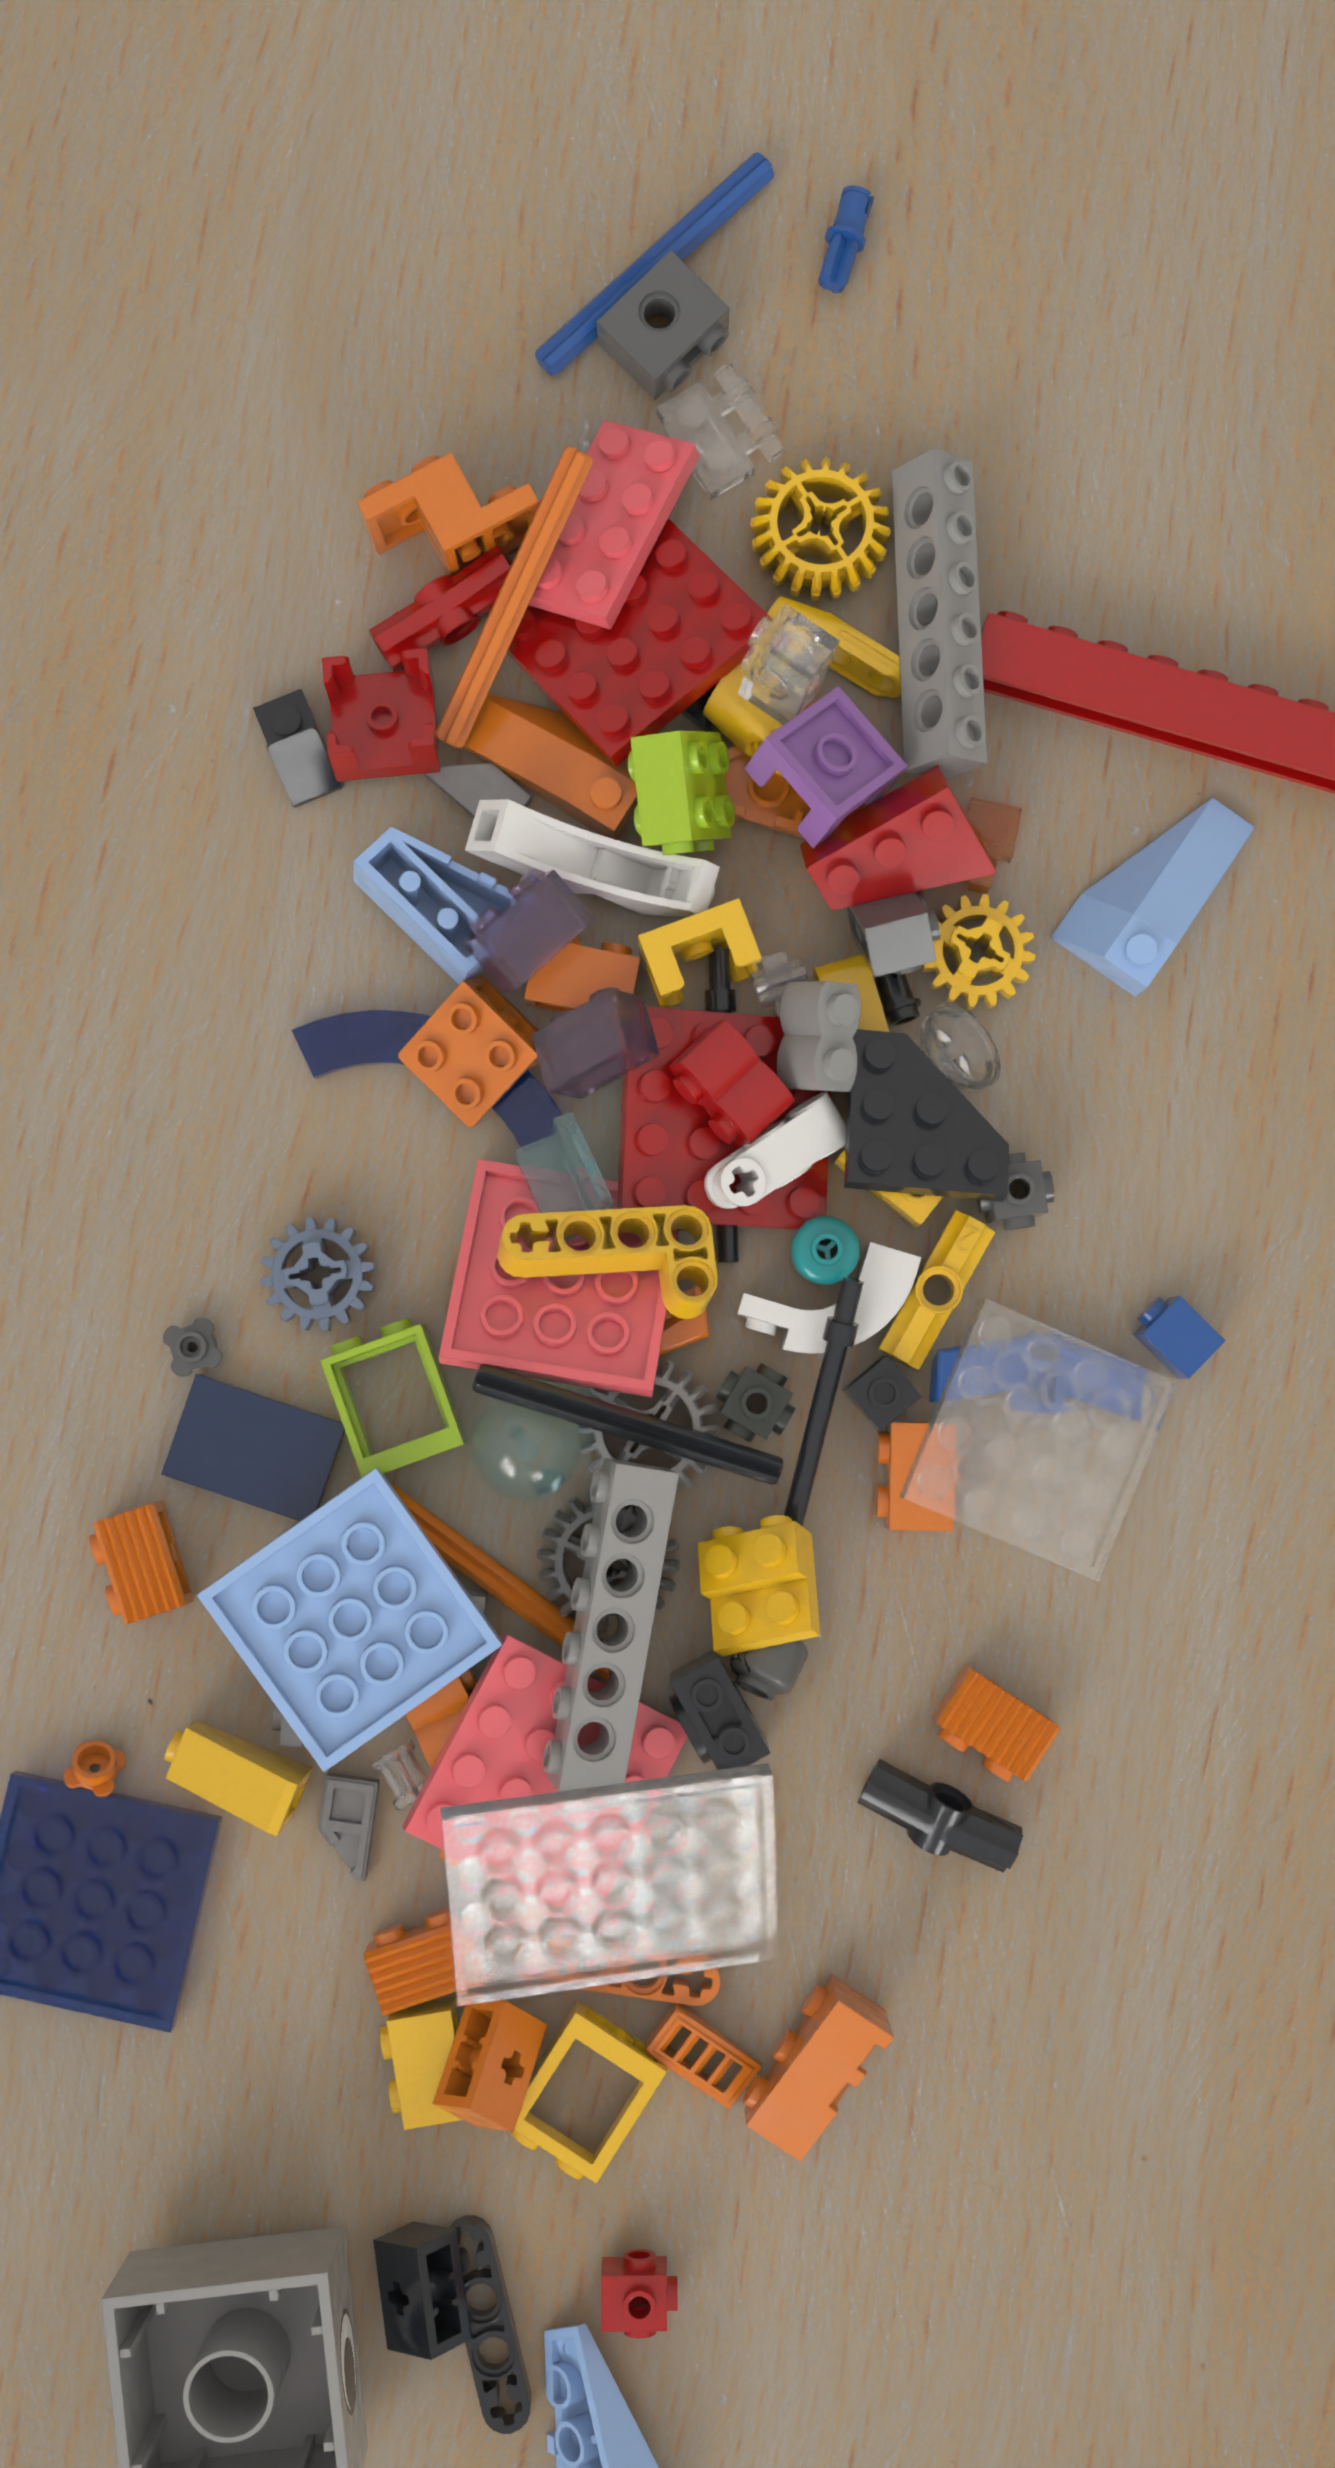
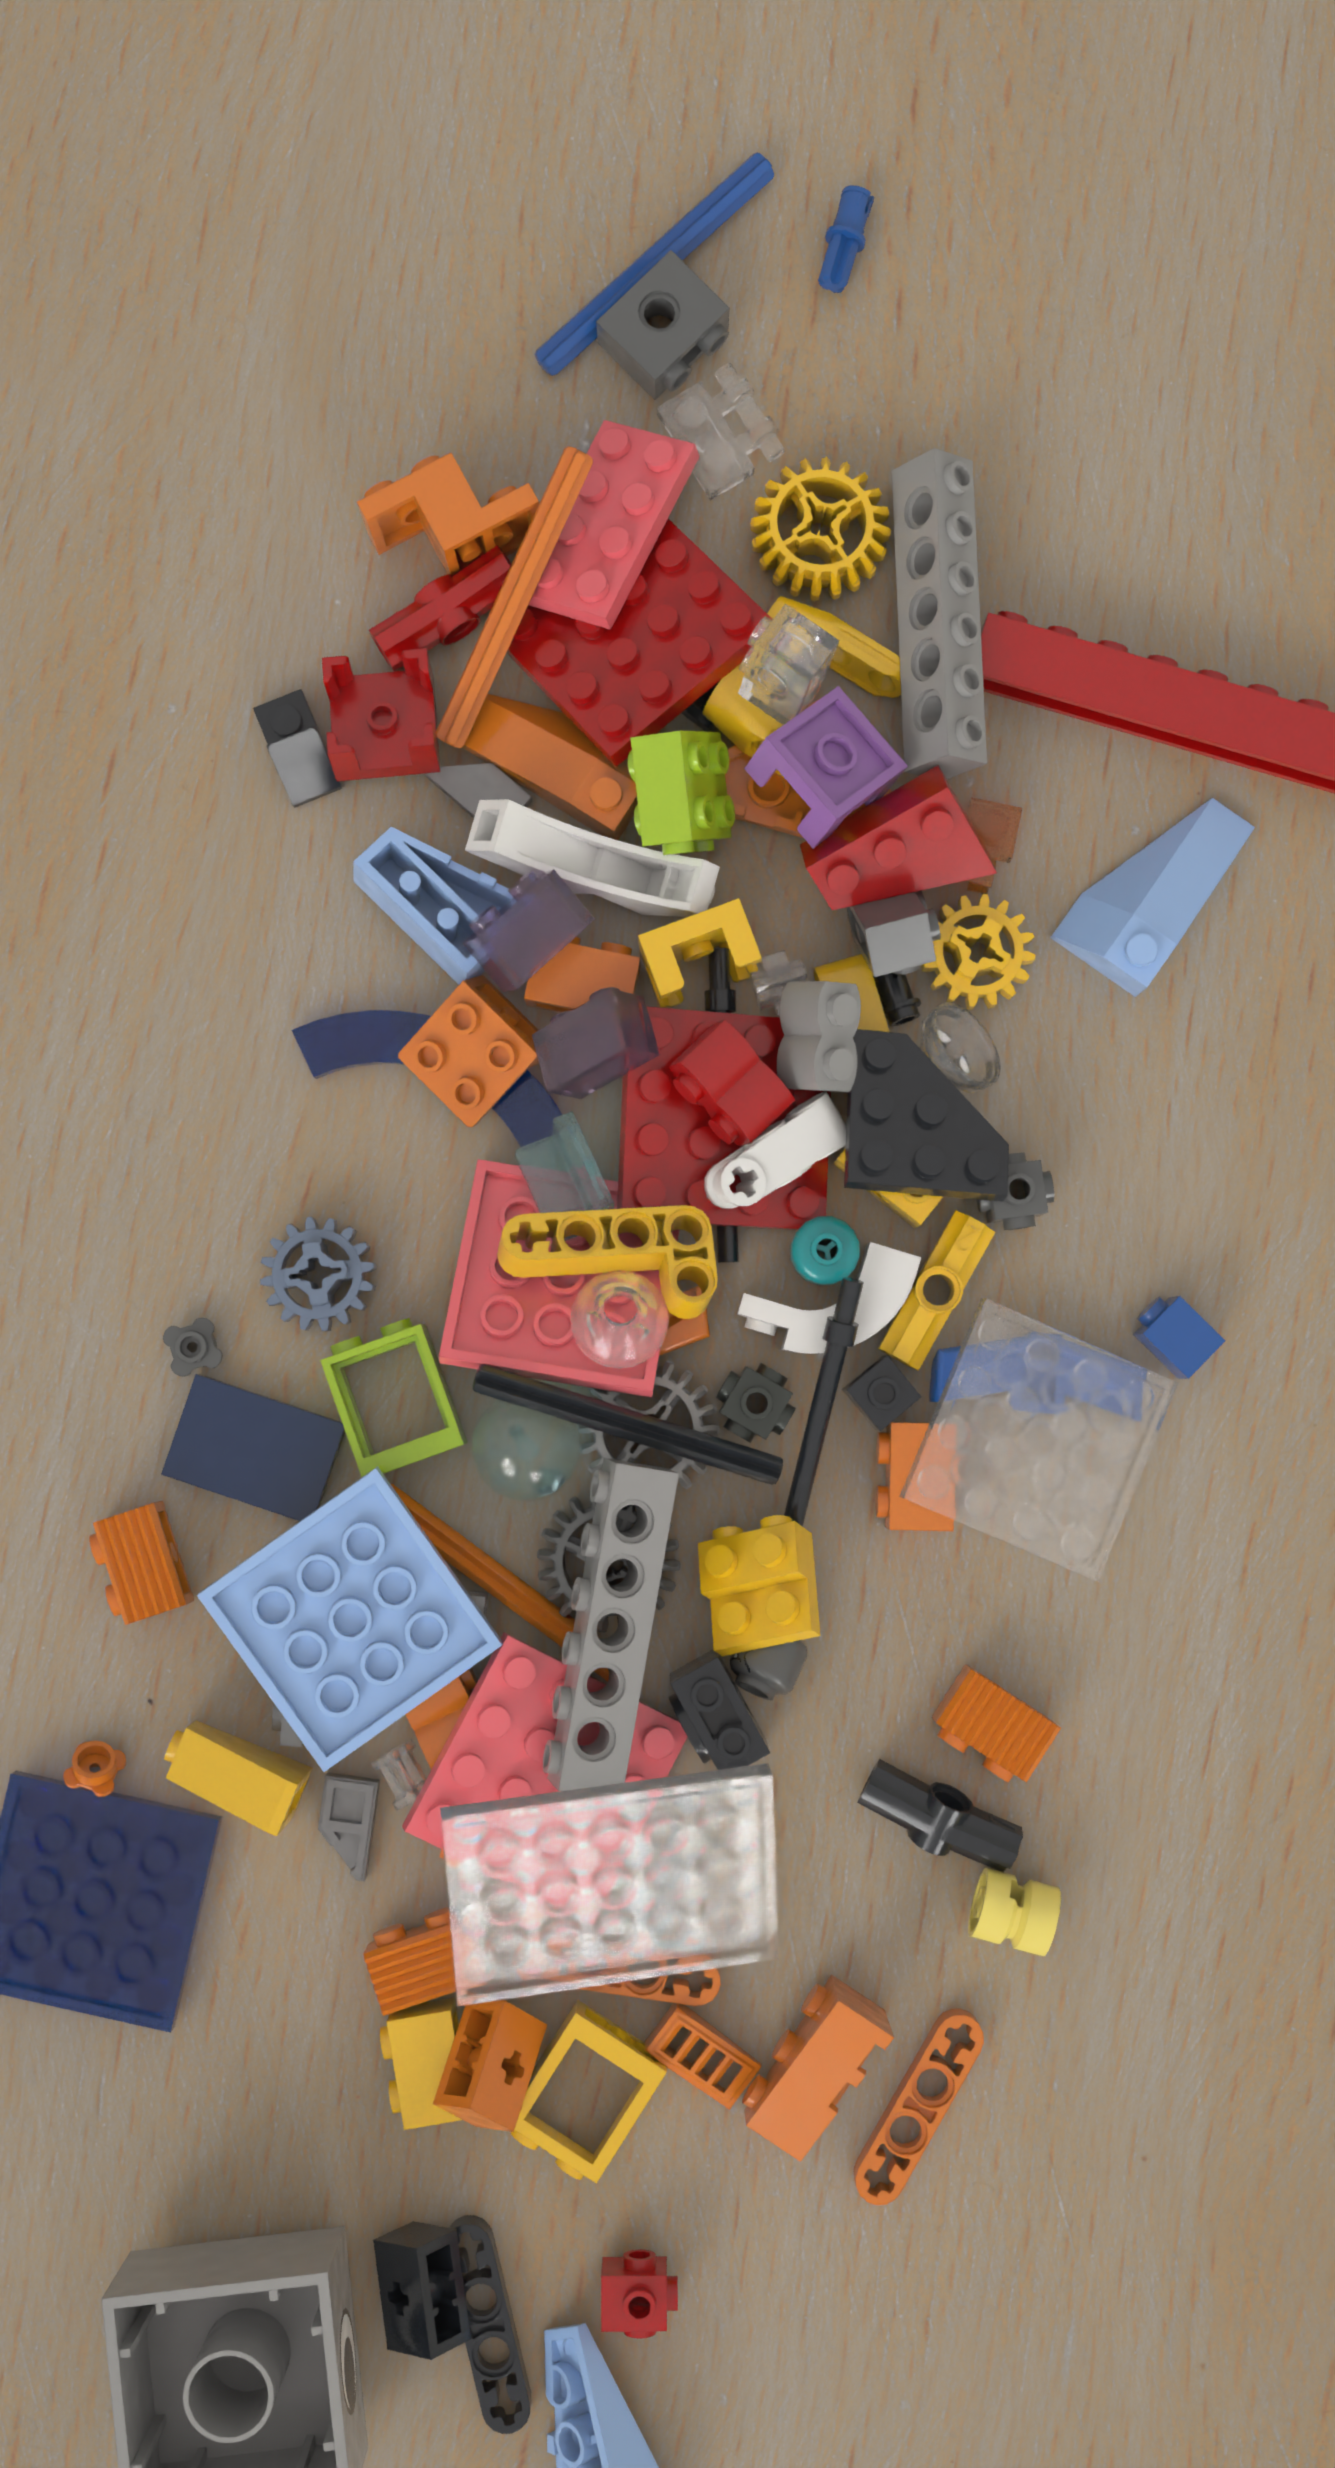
none -> clear piece [570,1270,669,1368]
none -> orange beam [853,2008,984,2205]
none -> light yellow wheel [968,1868,1061,1957]

